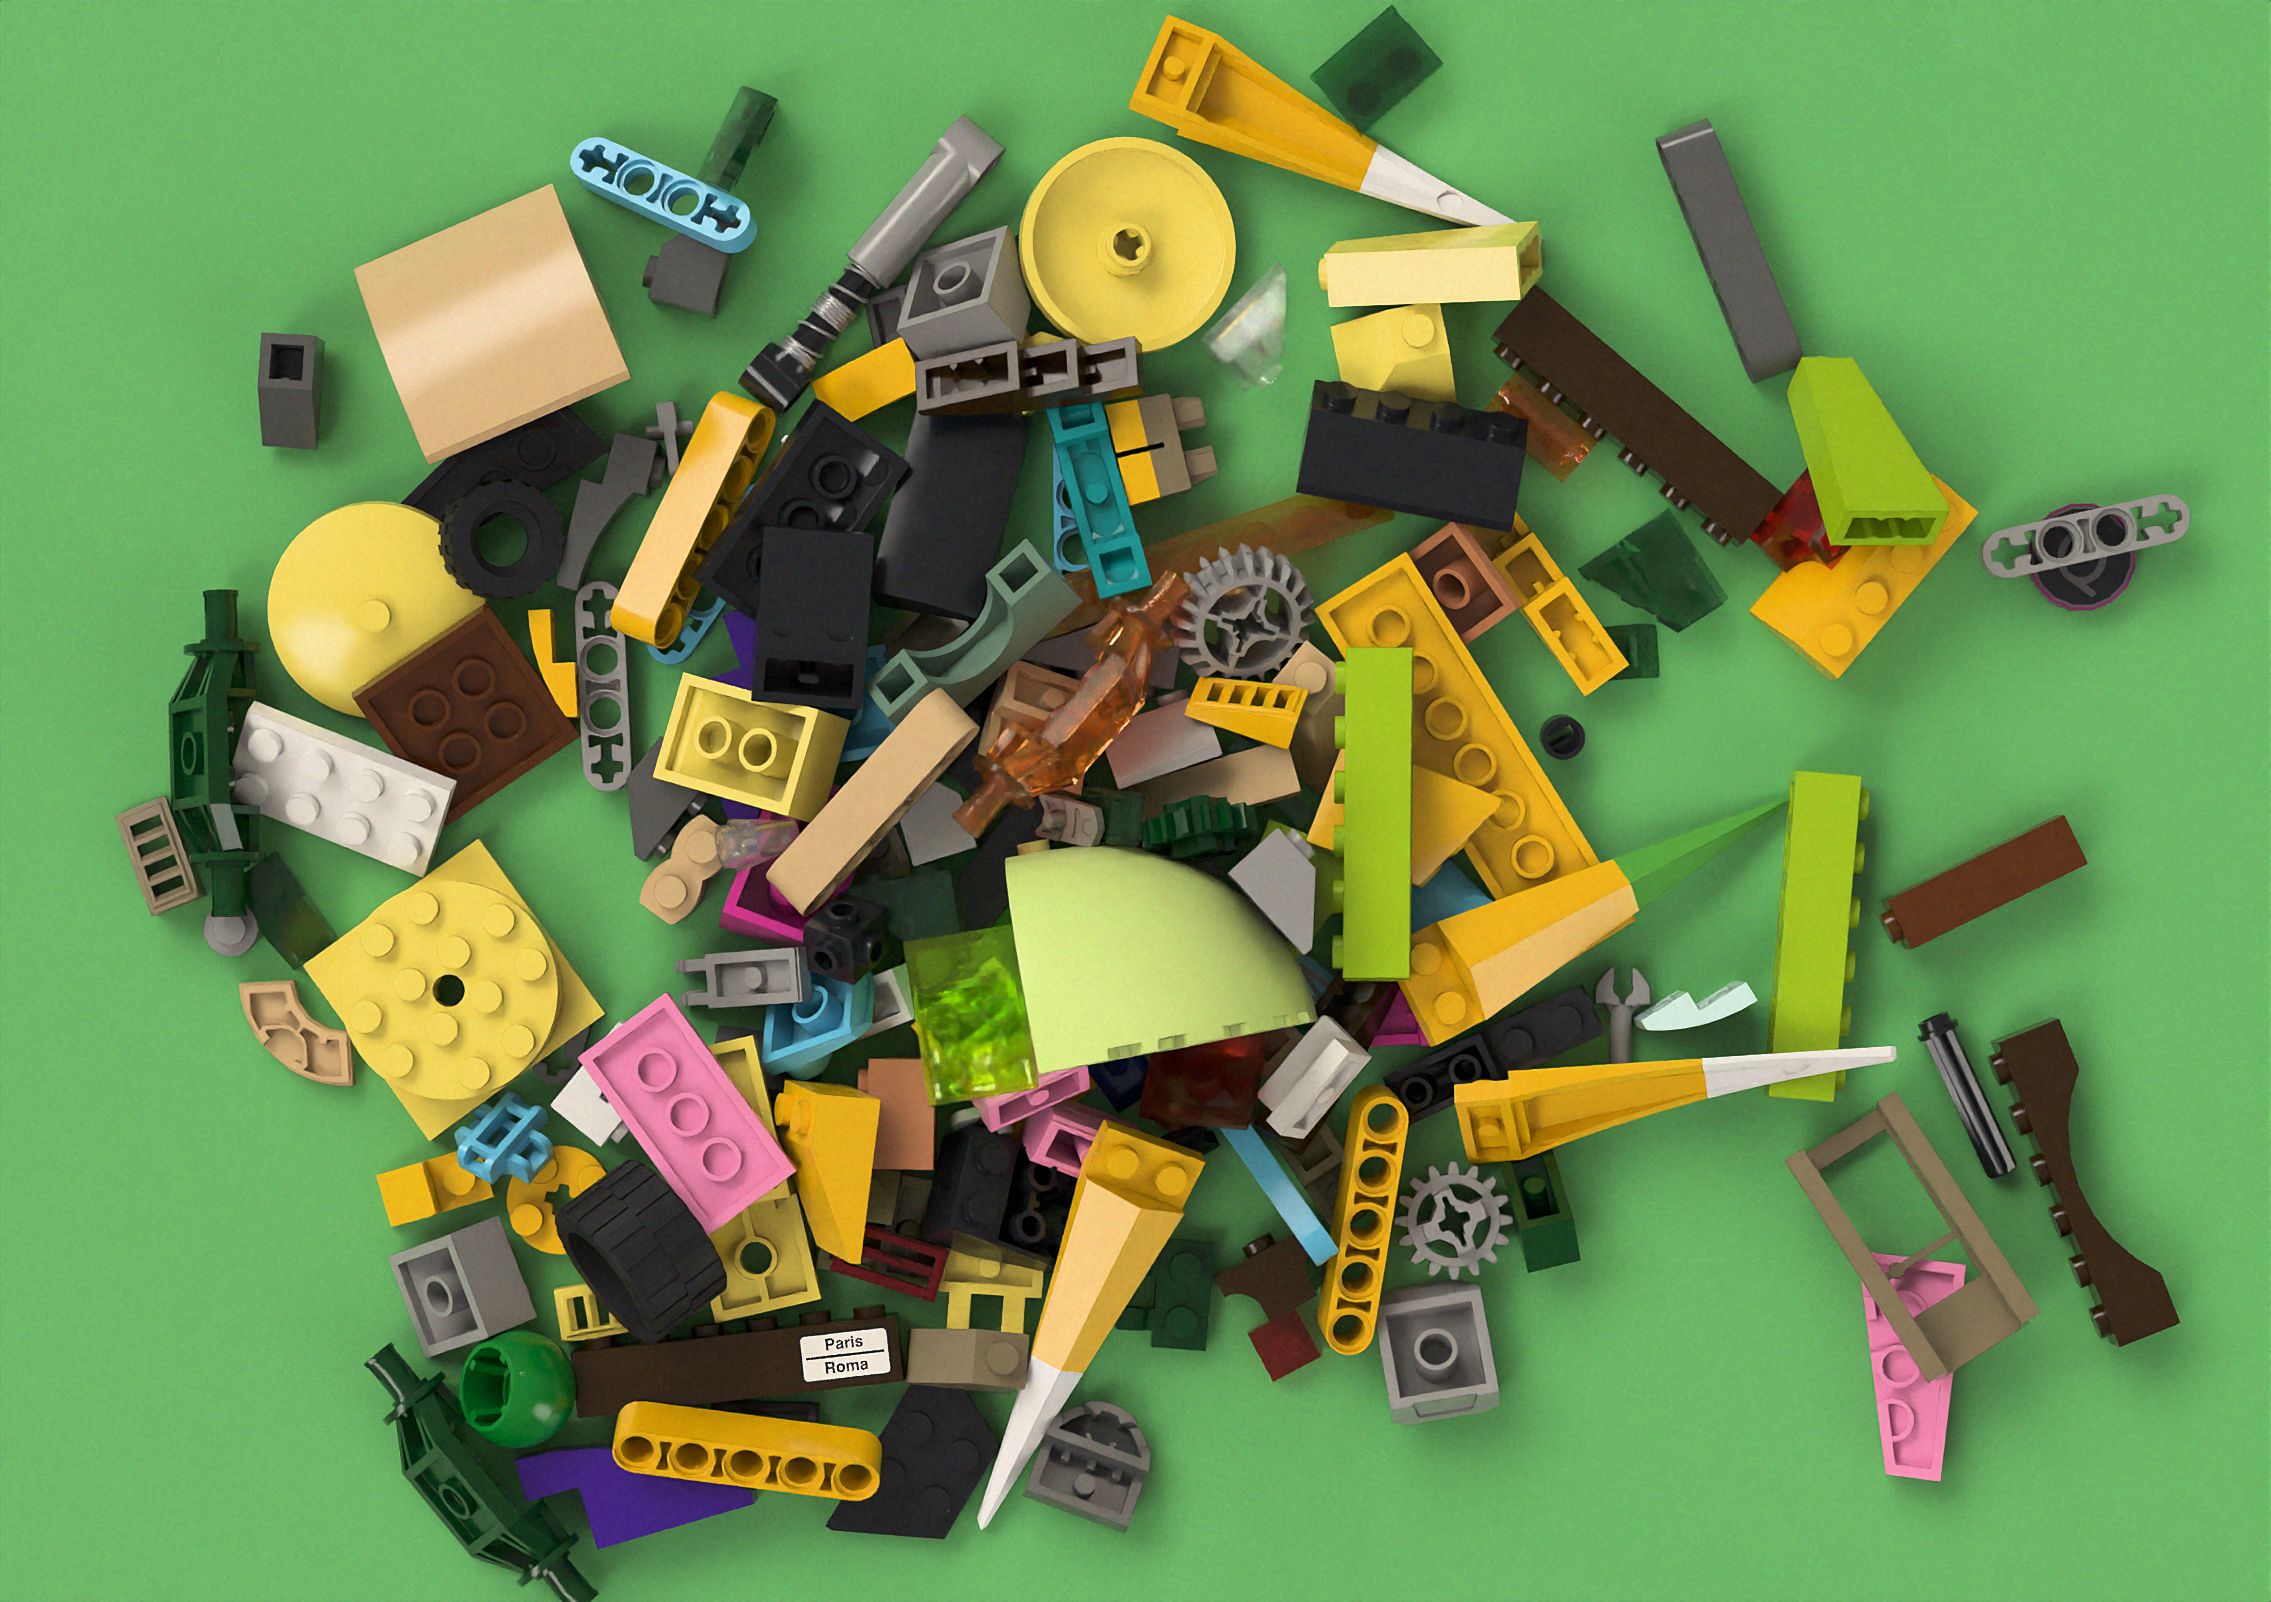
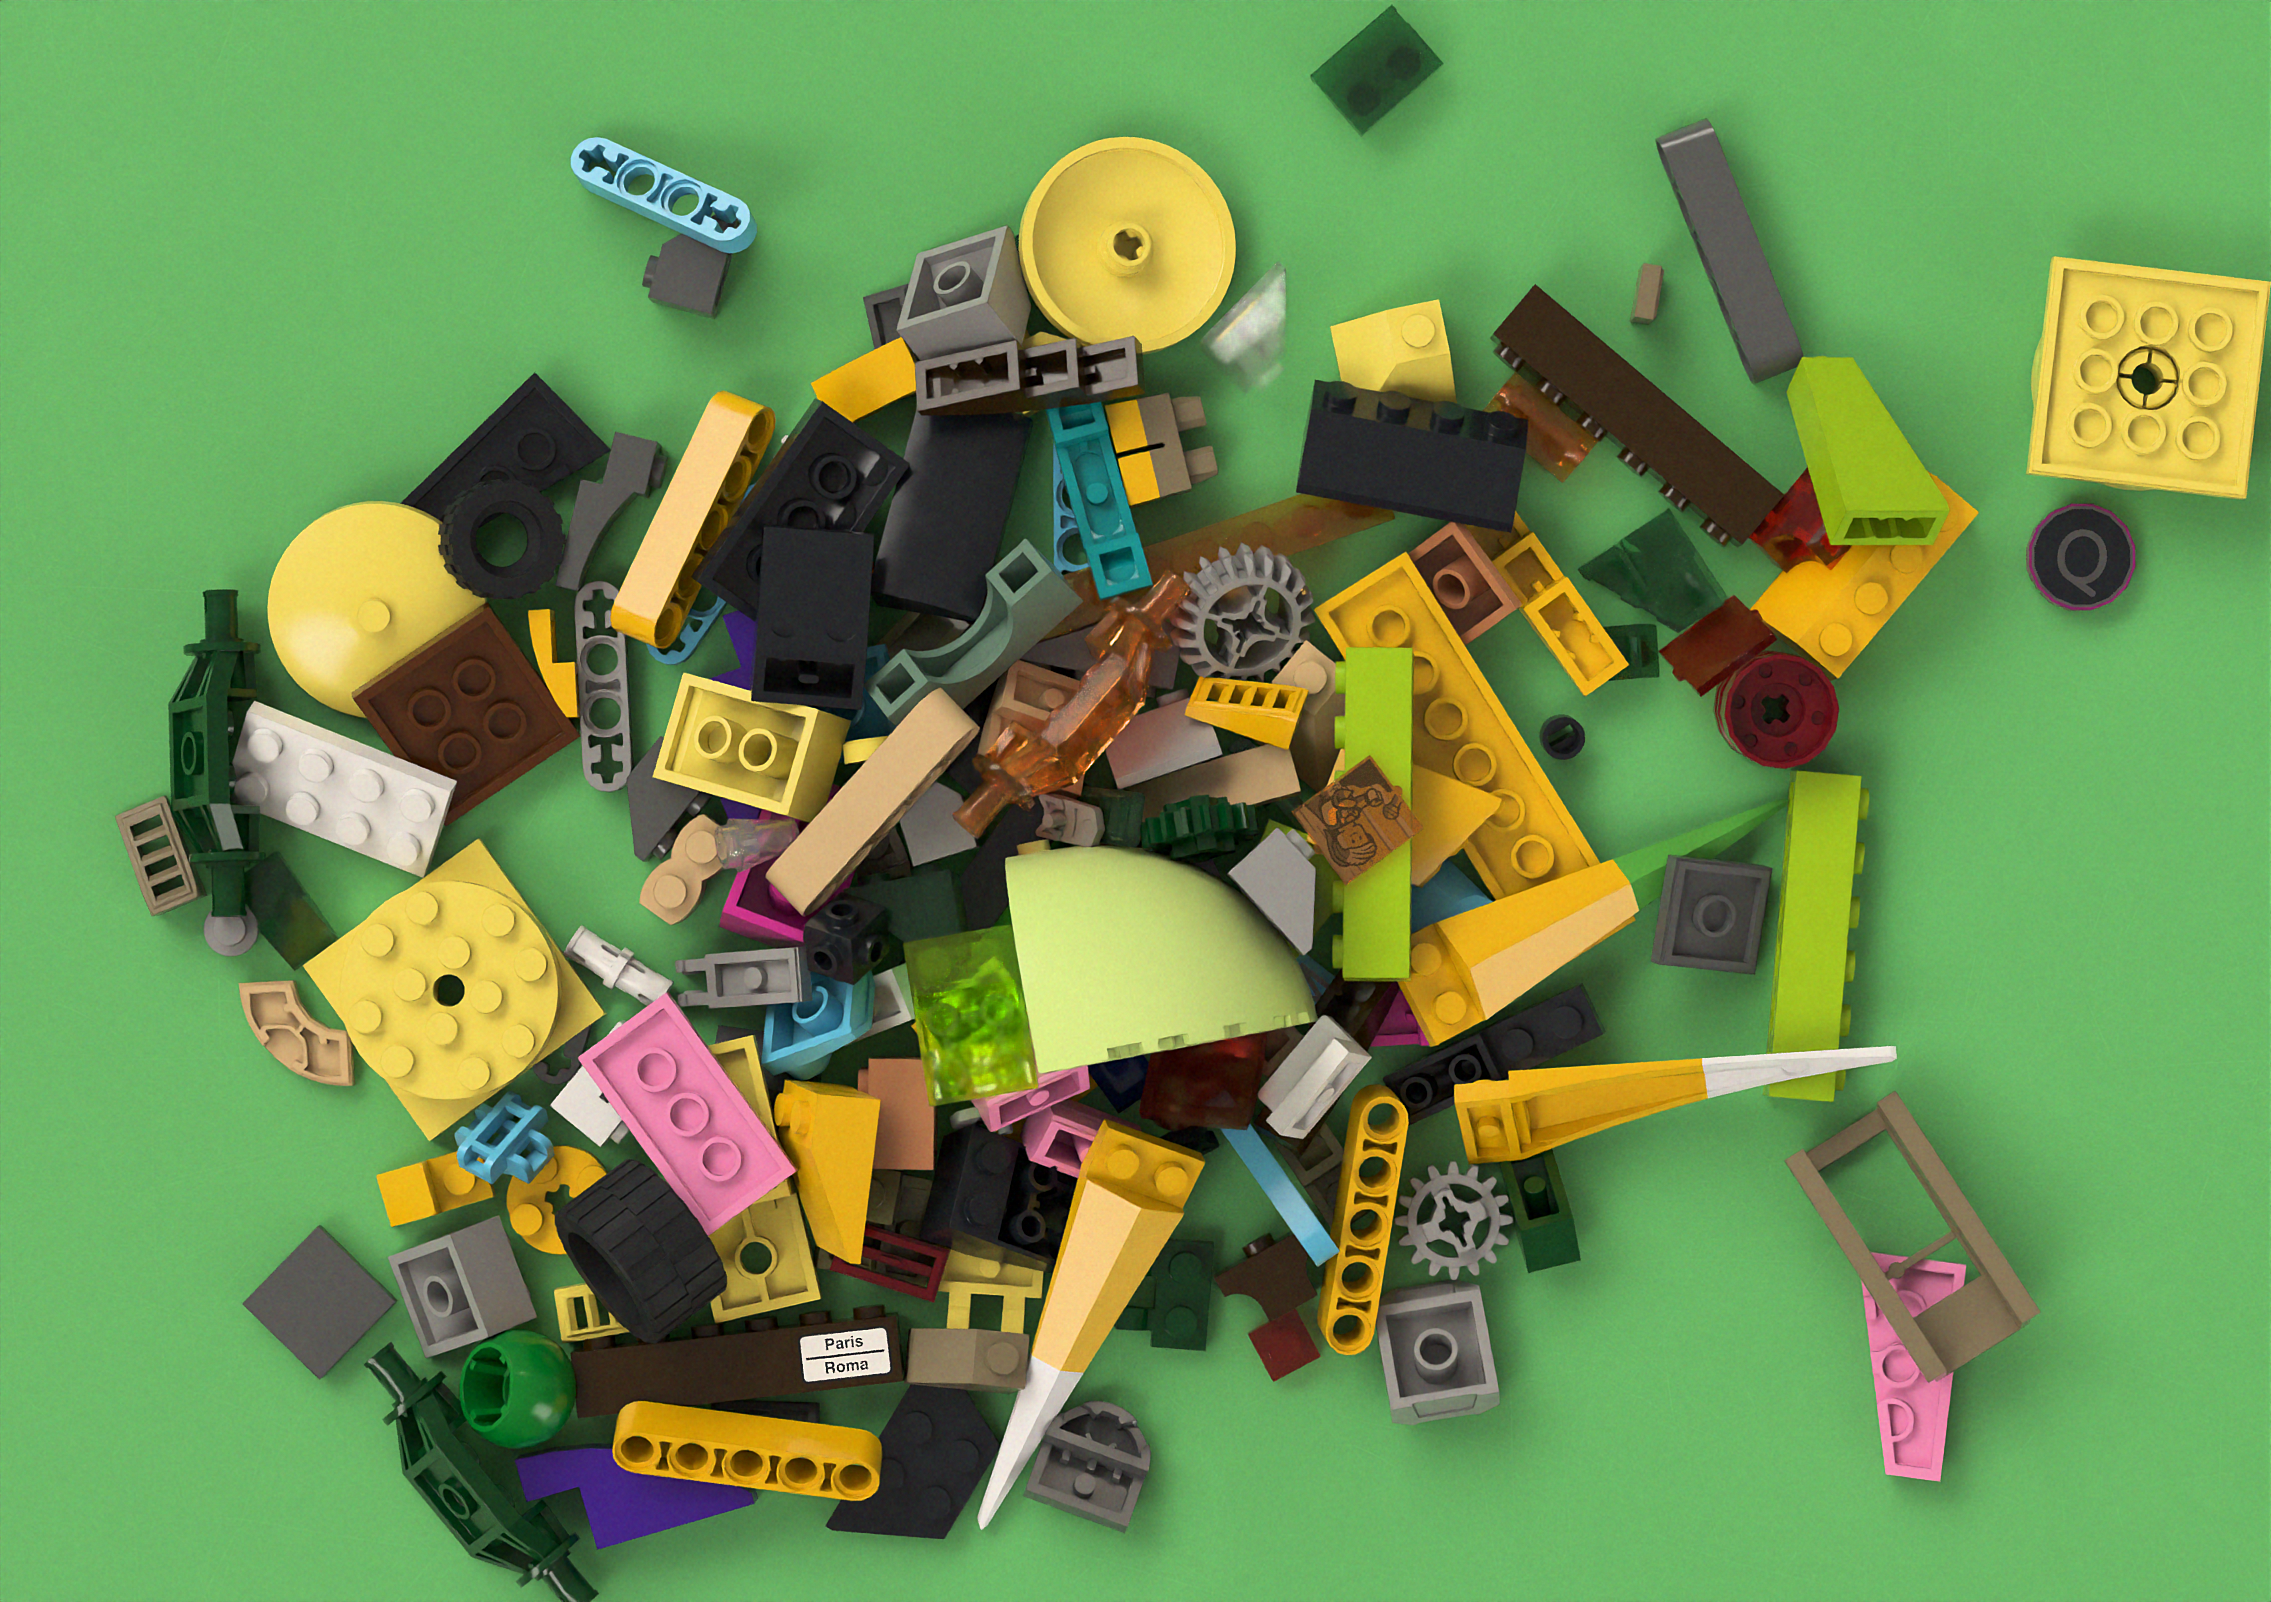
dark grey slope [258,332,325,450] -> none
tan slope [353,183,631,465] -> none
light grey piece [646,401,694,479] -> none
clear green slope [695,86,779,195] -> none
piece [738,114,1006,418] -> none
yellow plate [1128,14,1543,244] -> none
light yellow slope [1318,221,1543,307] -> none
light grey bar [1594,967,1650,1064] -> none
light aqua slope [1632,980,1758,1031] -> none
reddish brown brick [1879,815,2088,950] -> none
black axle [1917,1011,2017,1179] -> none
light grey beam [1979,494,2190,579] -> none
dark brown arch [1988,1017,2180,1347] -> none
none -> dark grey tile [242,1225,398,1380]
none -> white pin [563,925,674,1006]
none -> light yellow tile [842,736,888,764]
none -> clear orange piece [1292,755,1424,886]
none -> dark tan tile [1630,263,1664,325]
none -> dark grey tile [1651,854,1773,975]
none -> clear red piece [1658,595,1777,697]
none -> dark red wheel [1713,650,1839,769]
none -> light yellow piece [2026,256,2271,500]

